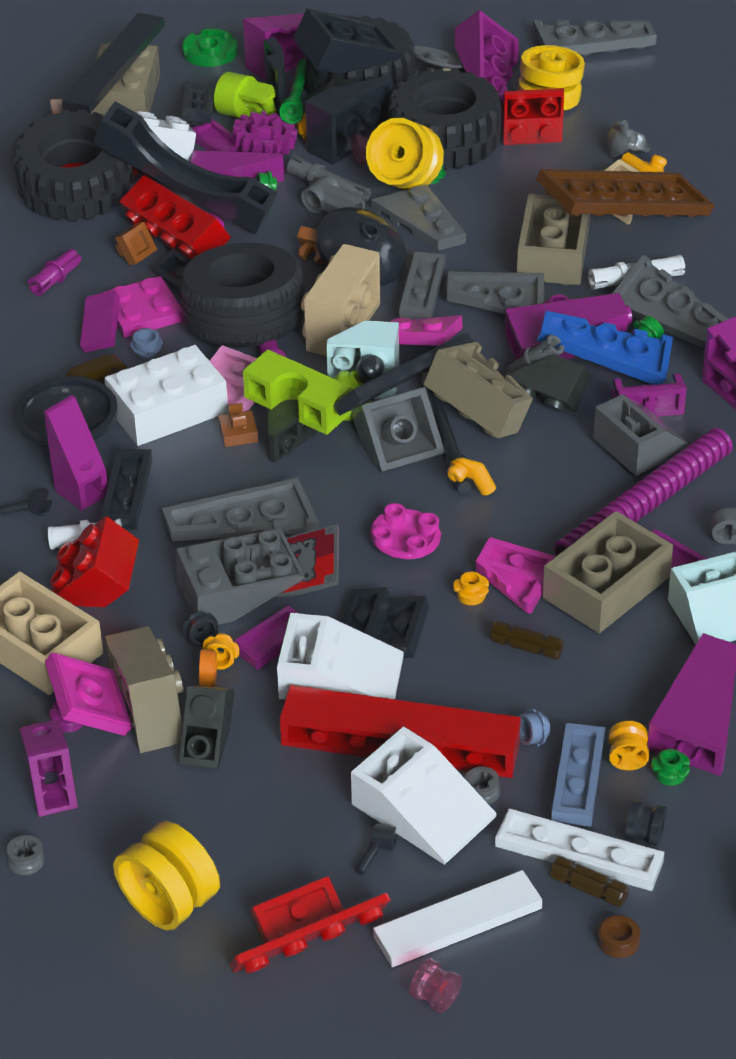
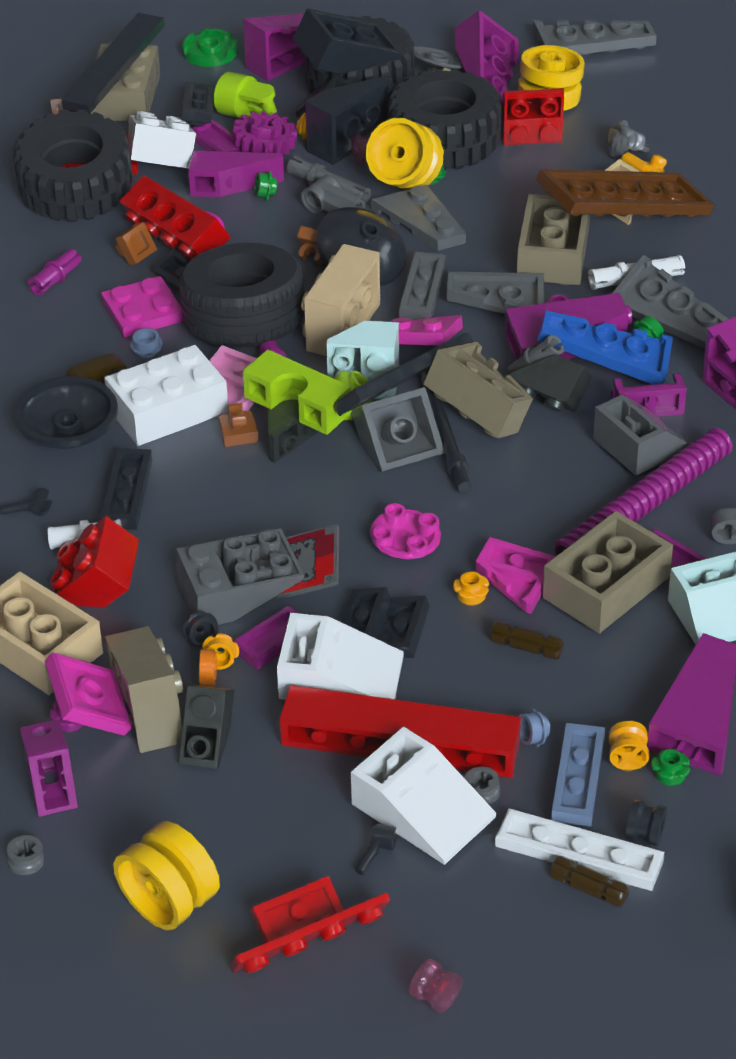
magenta slope [44,395,108,511] -> none
magenta tile [80,290,120,353] -> none
black arch [93,101,278,235] -> none
dark grey wing [162,477,319,541] -> none
black slope [264,37,286,118] -> none
green piece [279,59,306,124] -> none
black hinge [356,354,385,384] -> none
white tile [373,870,542,967] -> none
light orange arm [447,457,496,496] -> none
reddish brown tile [598,915,641,958] -> none

